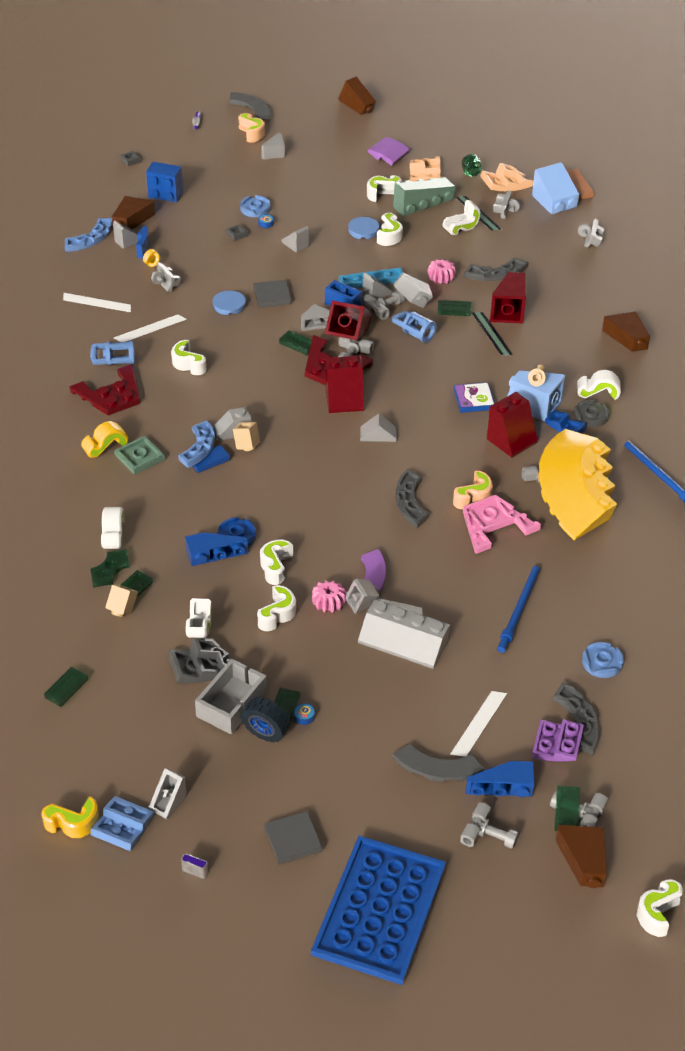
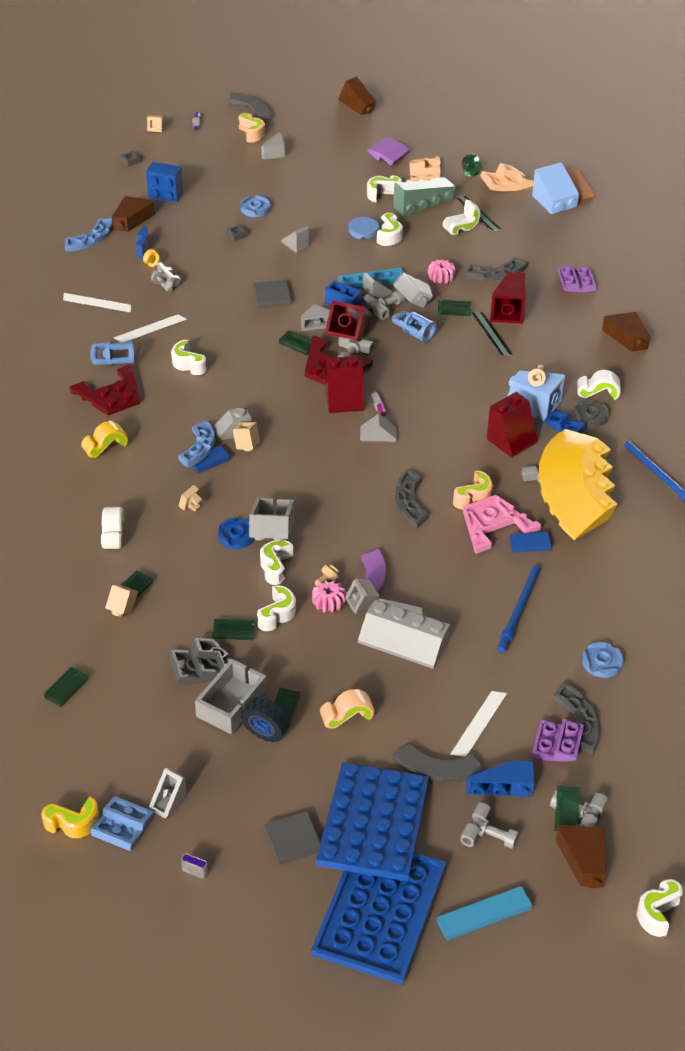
clear green tile [90,549,130,588] -> none
light grey slope [113,221,138,249] -> none
sand green tile [114,436,165,475] -> none
blue slope [185,532,248,566] -> none
white animal [186,598,211,638] -> none
medium blue tile [213,291,246,315] -> none
tile [258,214,274,228] -> none
tile [294,703,315,725] -> none
tile [453,382,495,413] -> none
light grey hips [493,190,520,219] -> none
light grey hips [578,219,604,248] -> none
none -> tan tile [147,115,163,132]
none -> tan tile [179,485,202,511]
none -> clear green tile [213,619,255,640]
none -> light grey piece [249,498,294,541]
none -> tan plate [315,564,340,586]
none -> blue plate [316,762,429,882]
none -> light nougat animal [320,689,375,729]
none -> piece [371,392,386,416]
none -> dark azure tile [436,886,532,941]
none -> blue tile [509,532,551,552]
none -> medium lavender slope [557,265,597,292]

